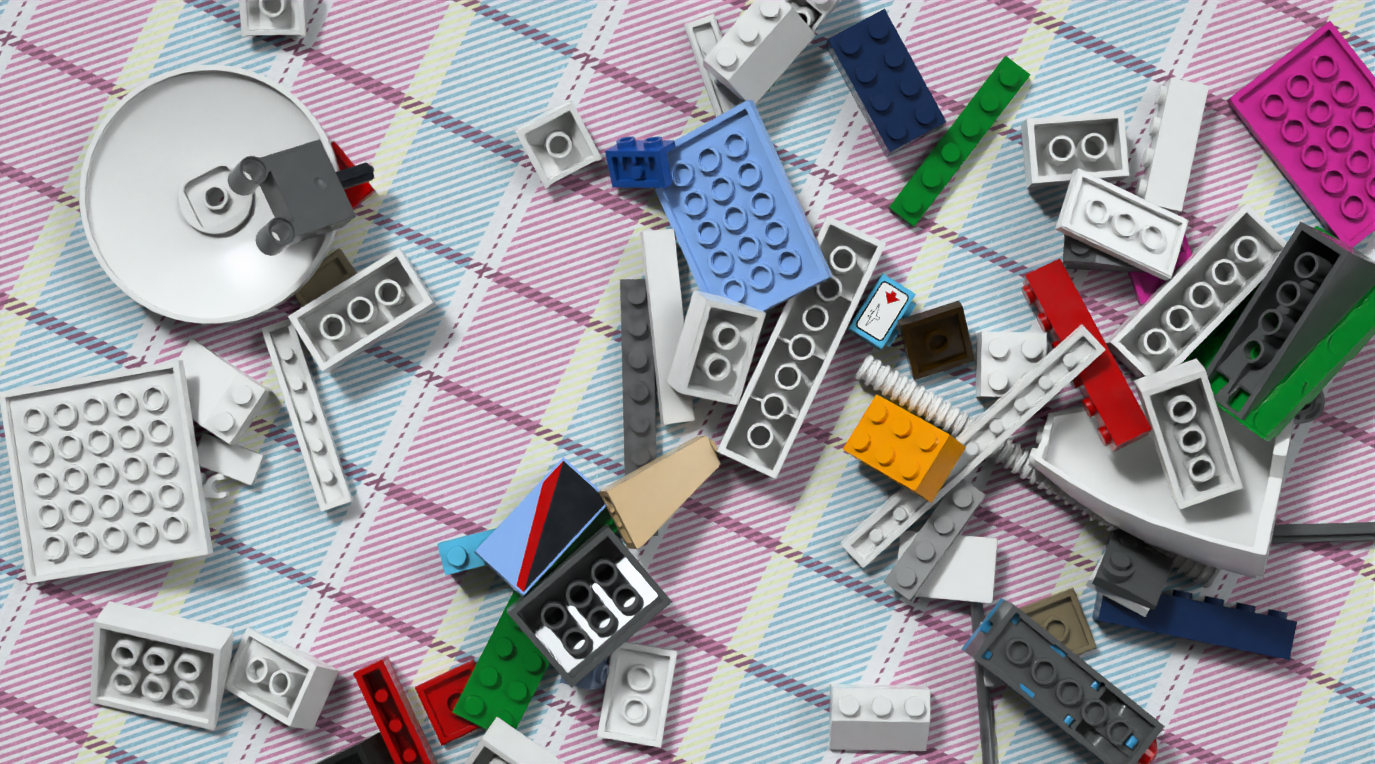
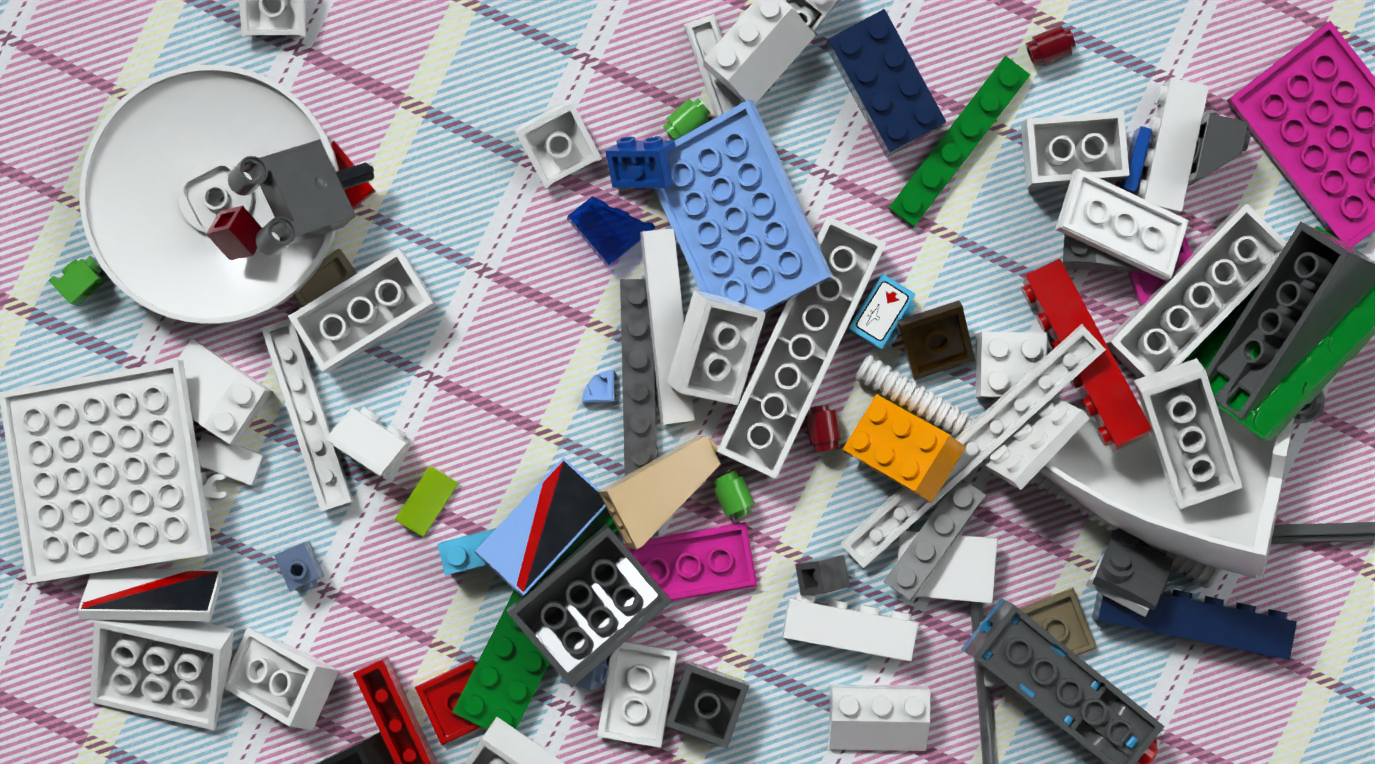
none -> bright green brick [48,256,107,306]
none -> tile [78,568,223,621]
none -> dark red panel [206,205,262,261]
none -> sand blue brick [274,541,324,593]
none -> white slope [325,406,410,476]
none -> lime slope [395,466,459,537]
none -> clear blue wing [567,196,656,268]
none -> light blue tile [582,370,614,403]
none -> dark pink tile [624,522,757,601]
none -> bright green brick [662,98,711,140]
none -> dark grey brick [666,661,749,748]
none -> bright green brick [713,470,755,520]
none -> white brick [782,593,918,661]
none -> flat silver brick [795,555,850,596]
none -> dark red brick [805,404,842,452]
none -> white plate [984,397,1089,490]
none -> dark red brick [1025,25,1076,67]
none -> blue tile [1119,126,1152,193]
none -> dark grey slope [1187,114,1251,187]

